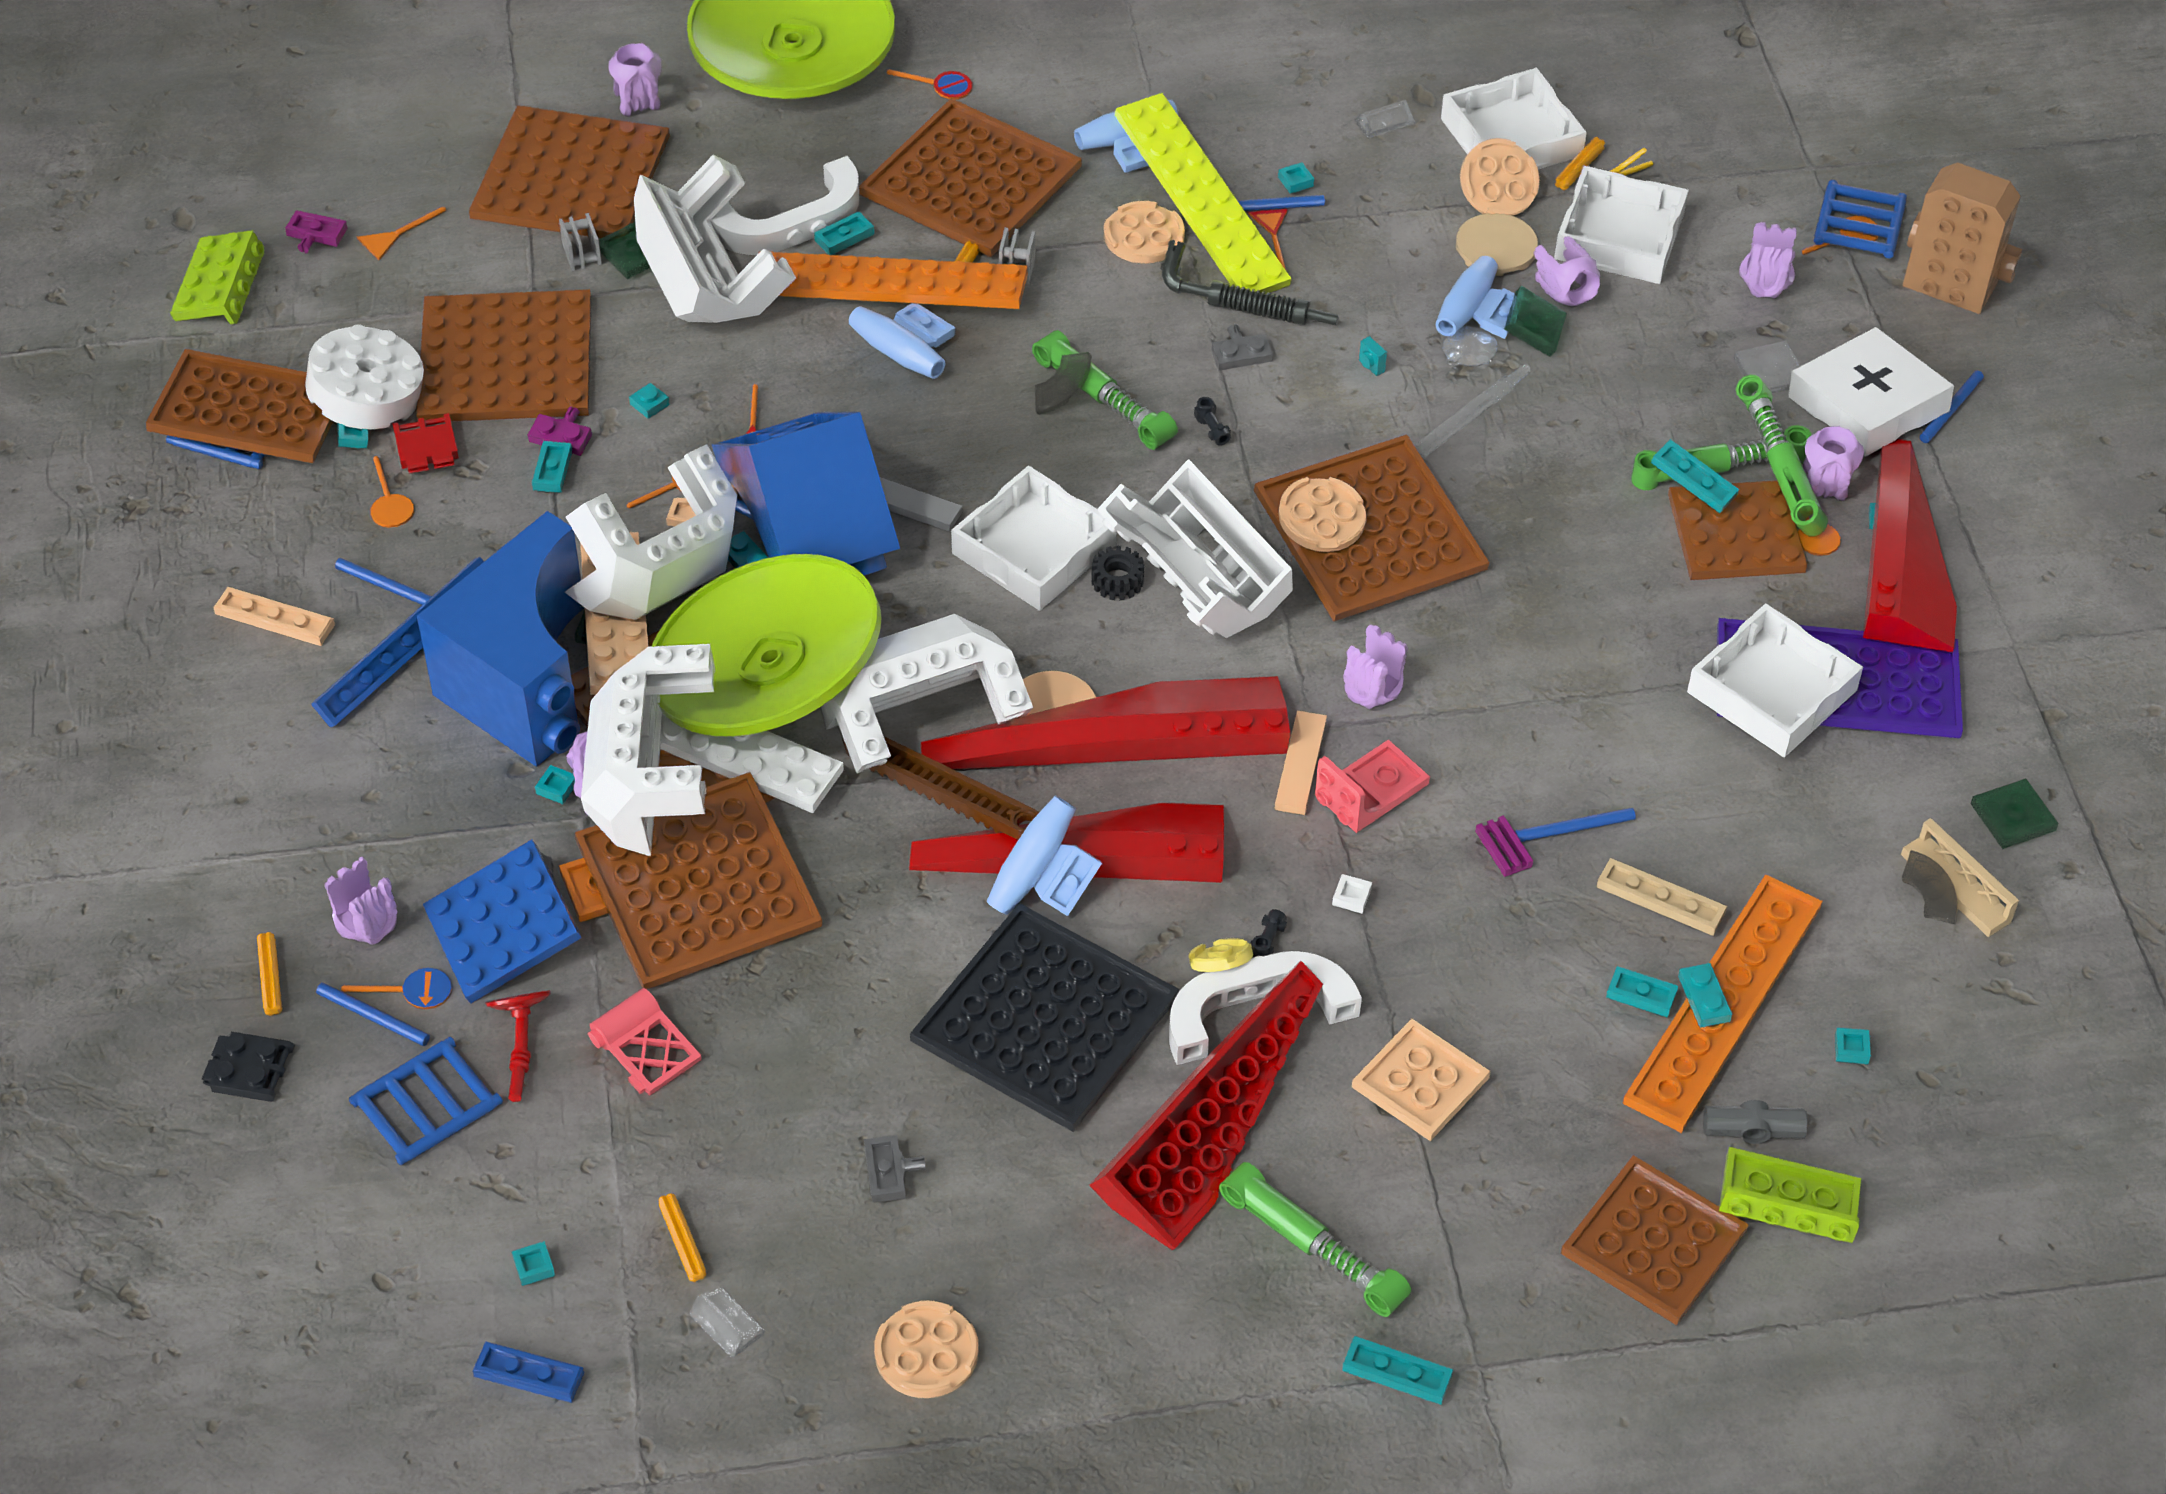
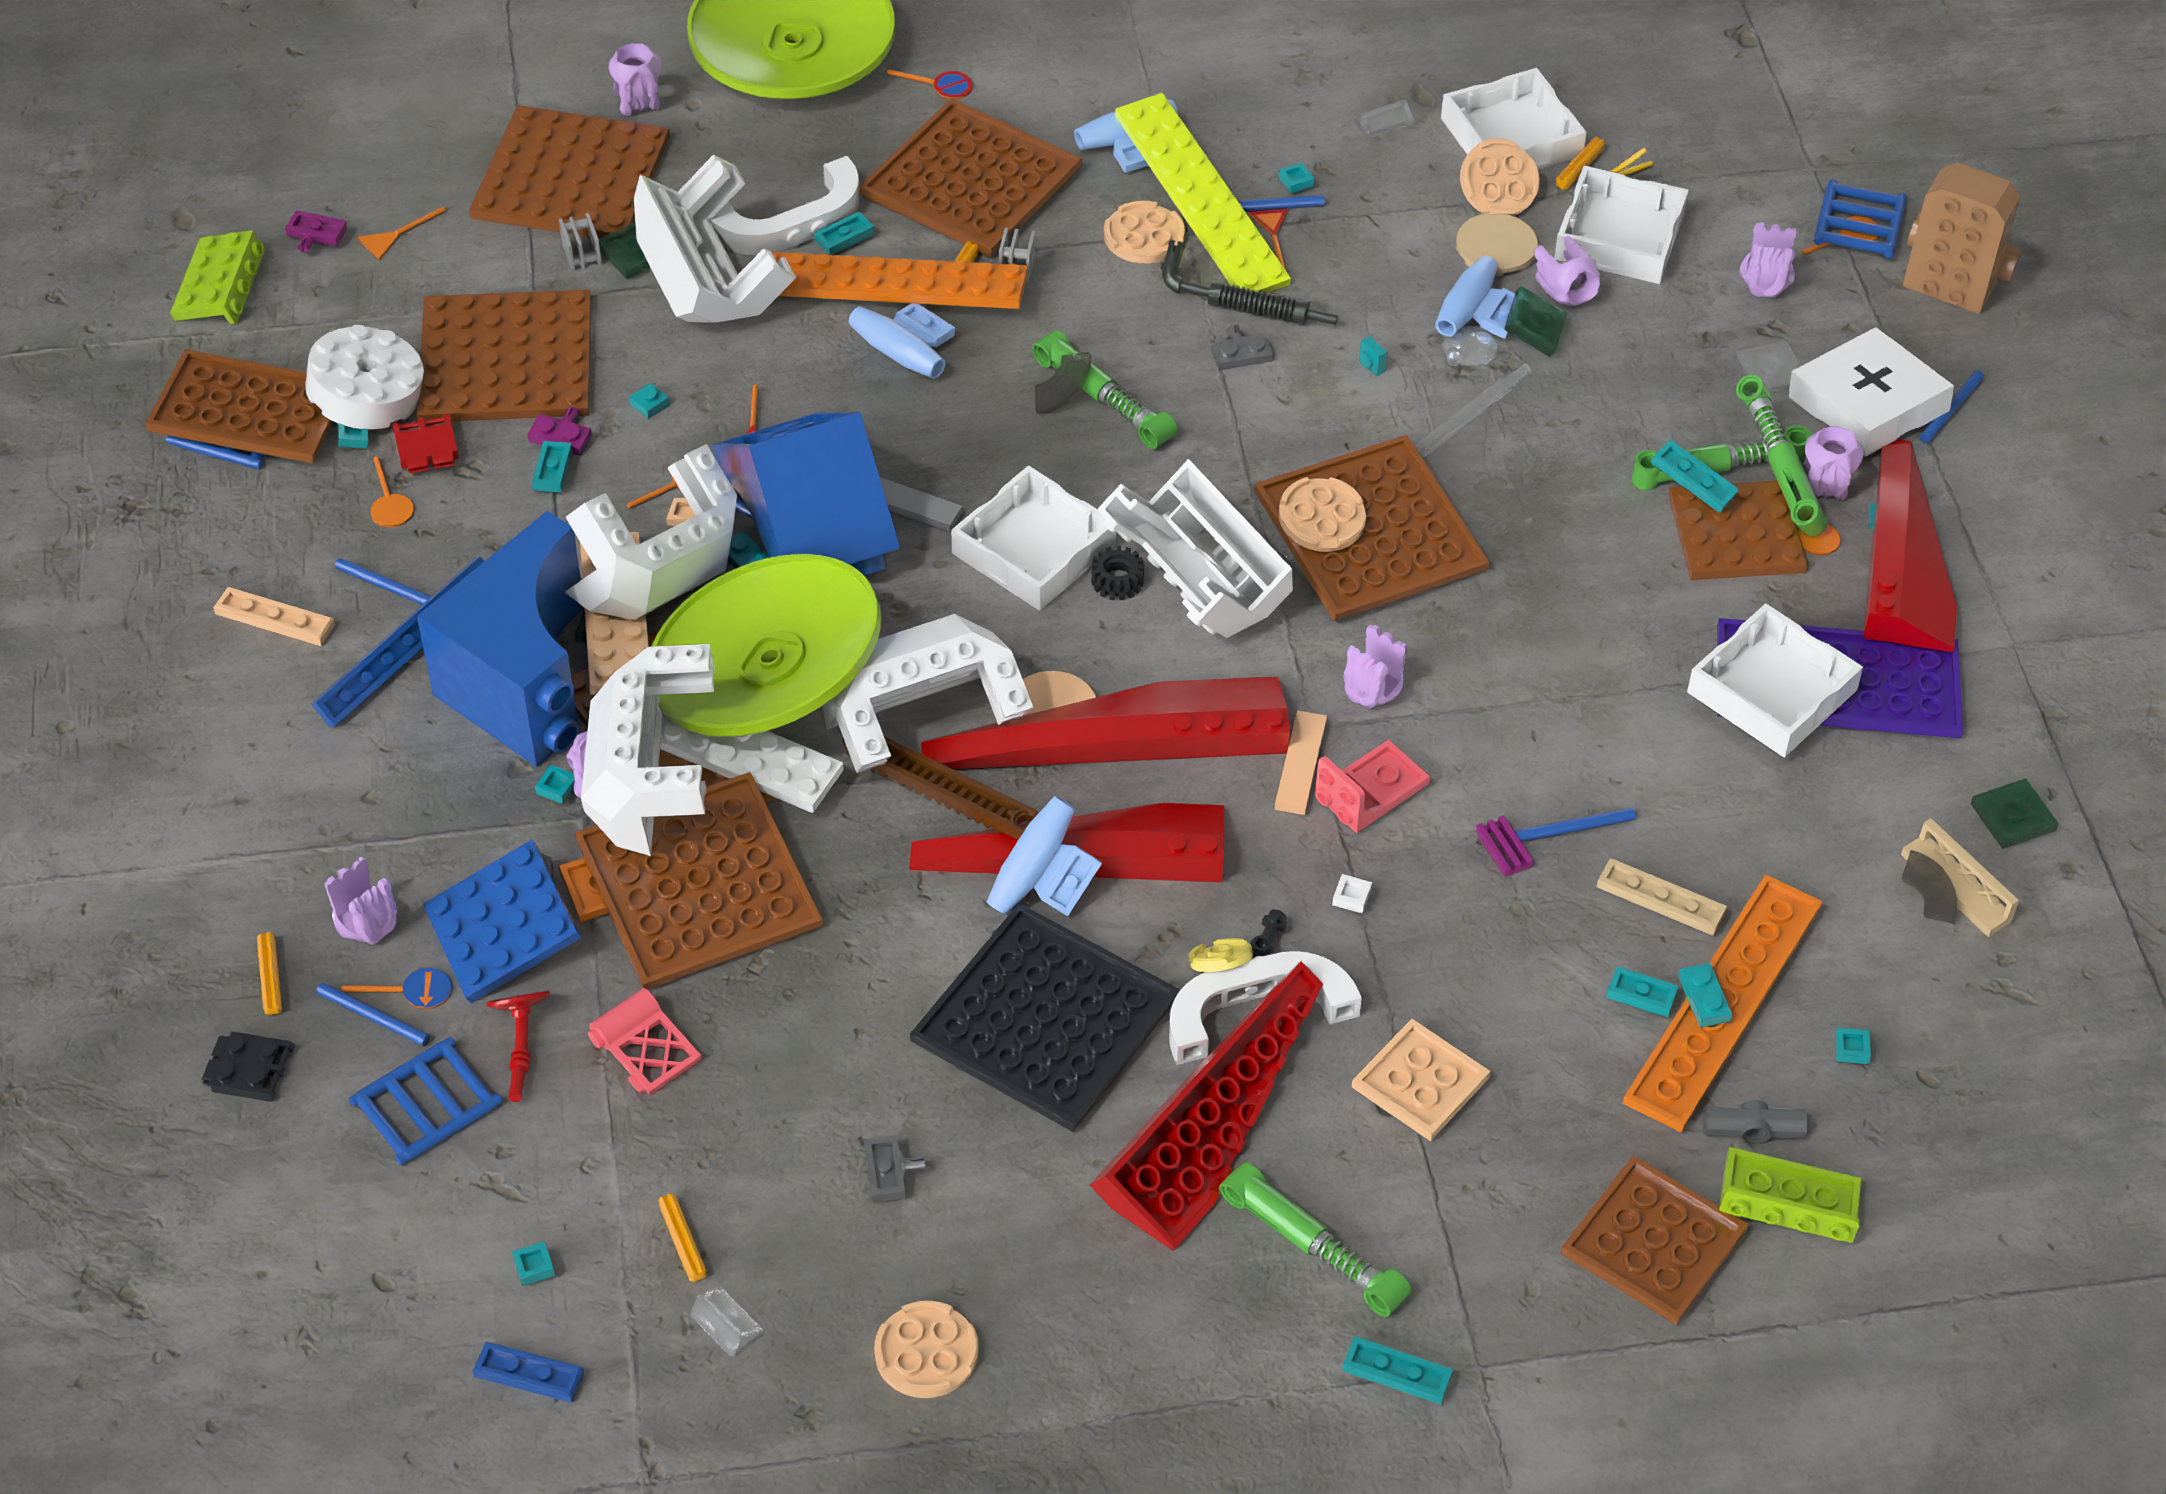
black bar [1194,397,1231,446] -> none

